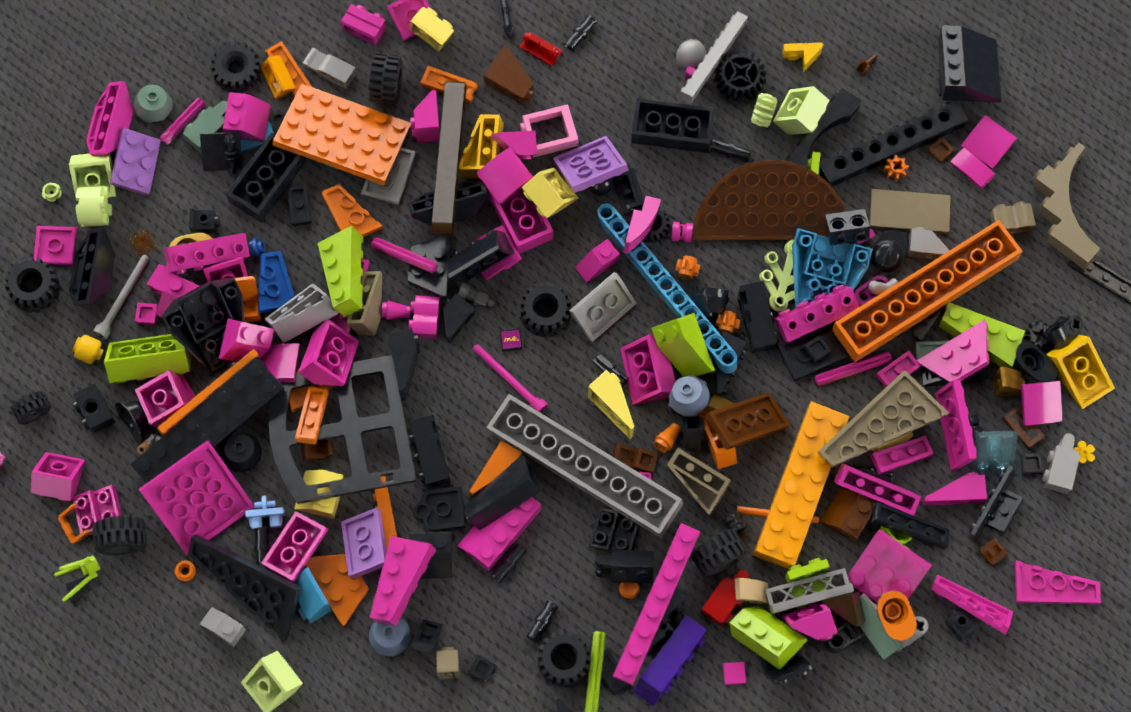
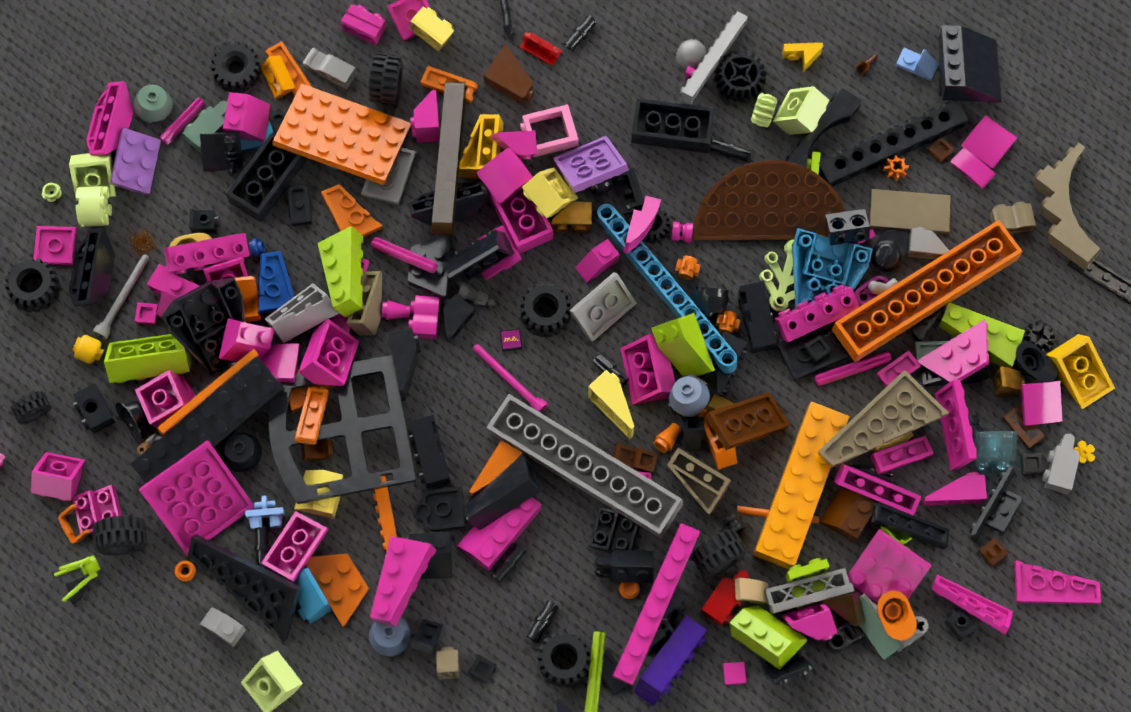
medium lavender plate [341,508,387,579] -> none
black piece [1046,315,1083,350] -> none
none -> pearl gold slope [552,202,592,233]
none -> light blue slope [896,48,939,81]

